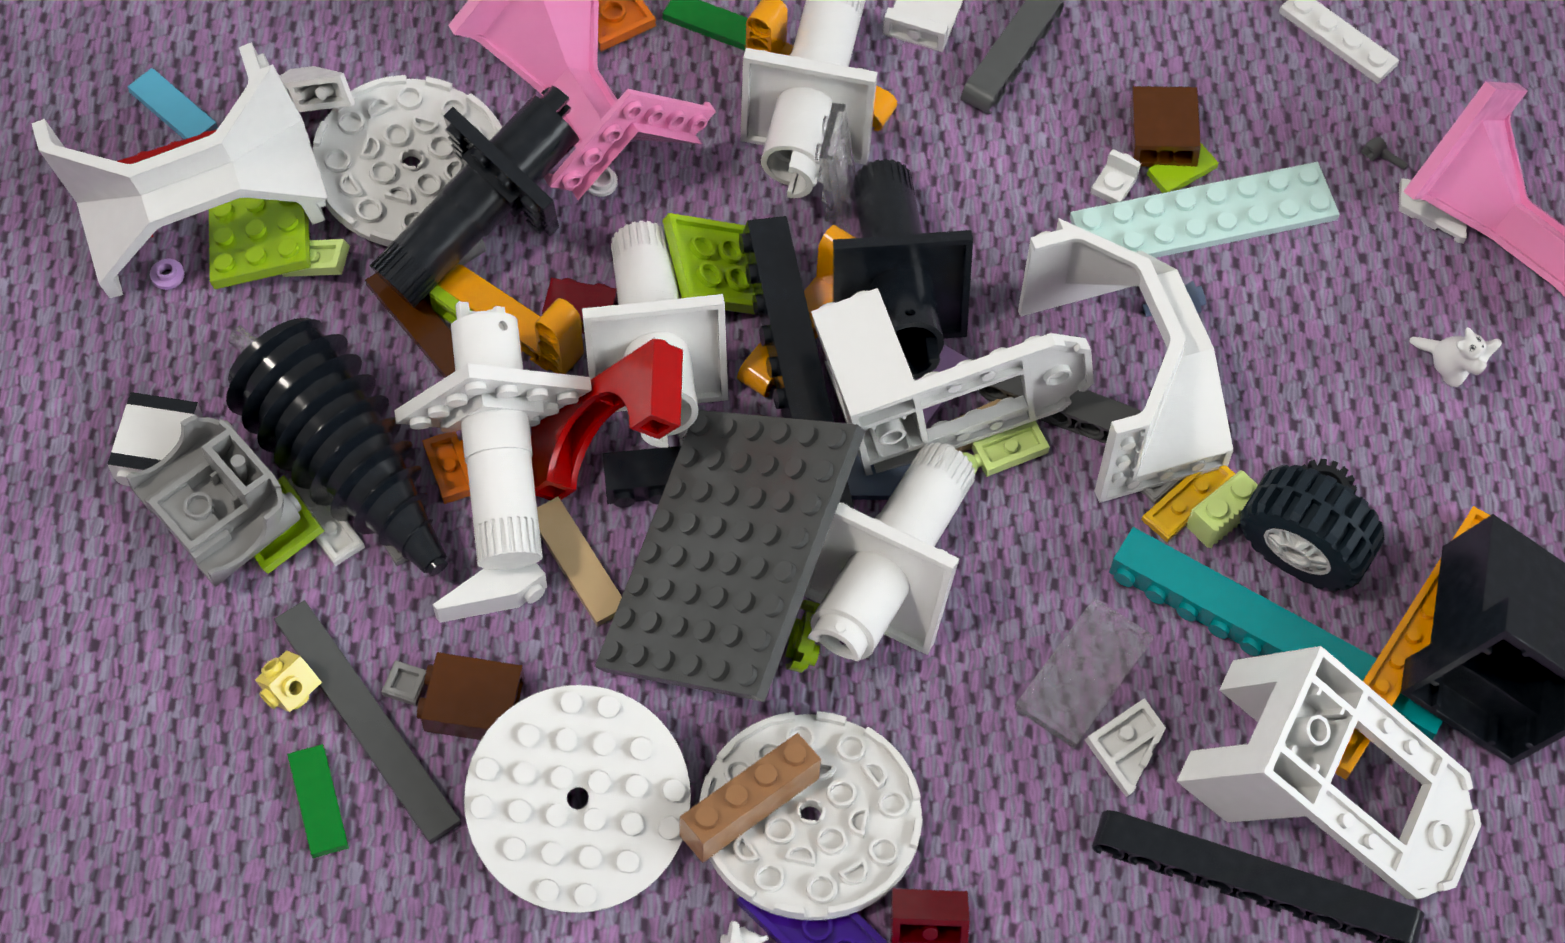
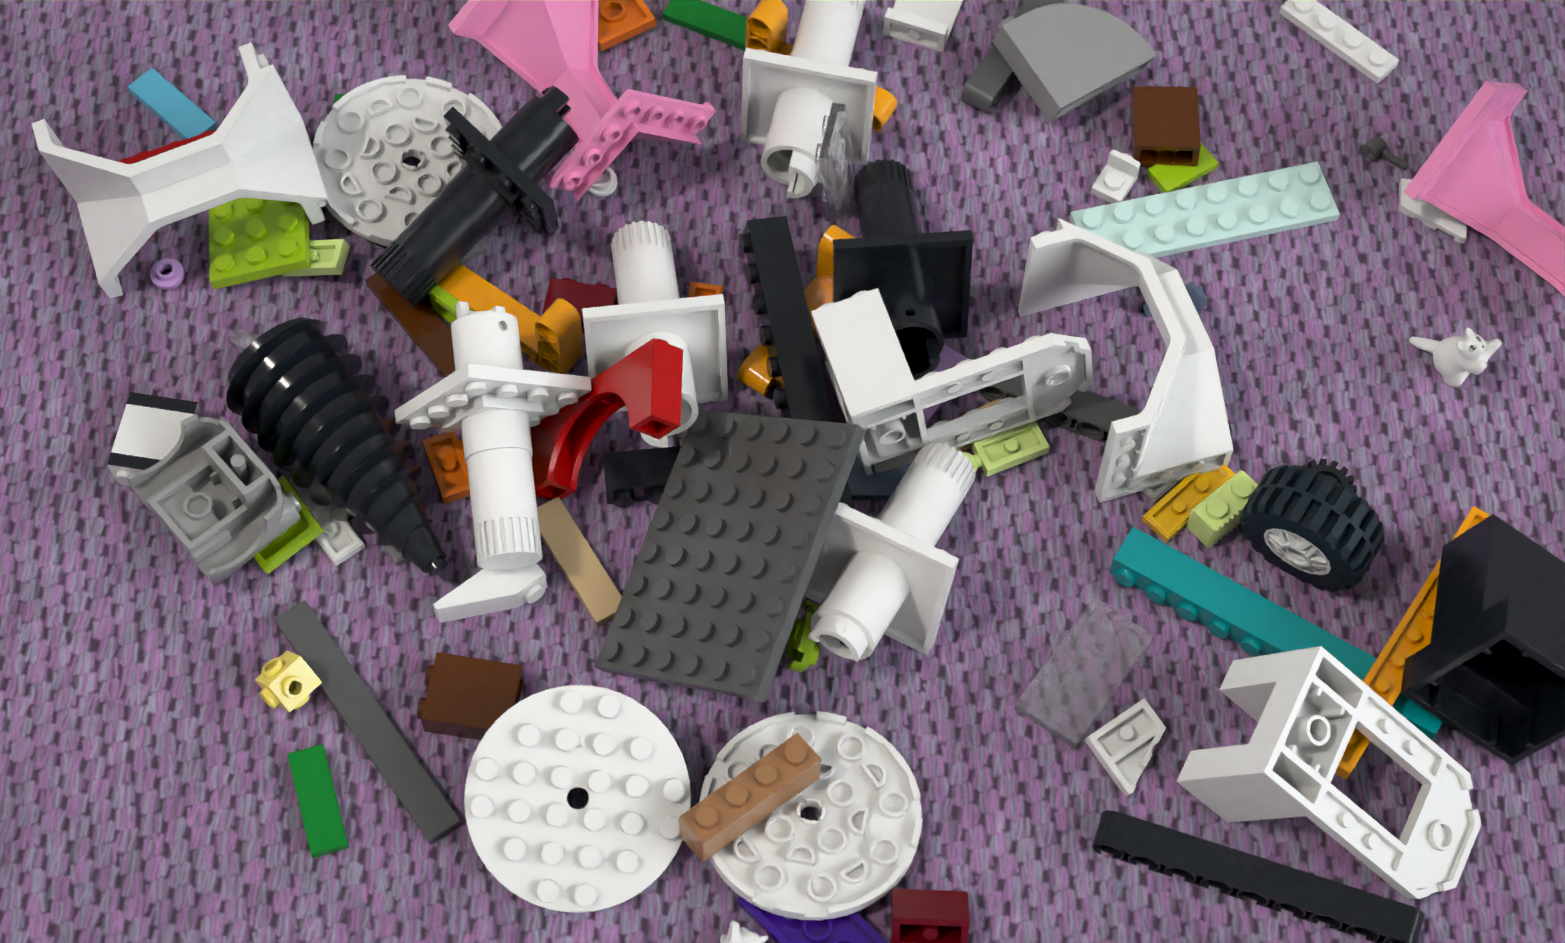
white slope [280,66,355,112] -> none
light grey tile [381,660,426,706] -> none
lime plate [662,213,755,314] -> none
none -> light grey brick [992,3,1157,123]

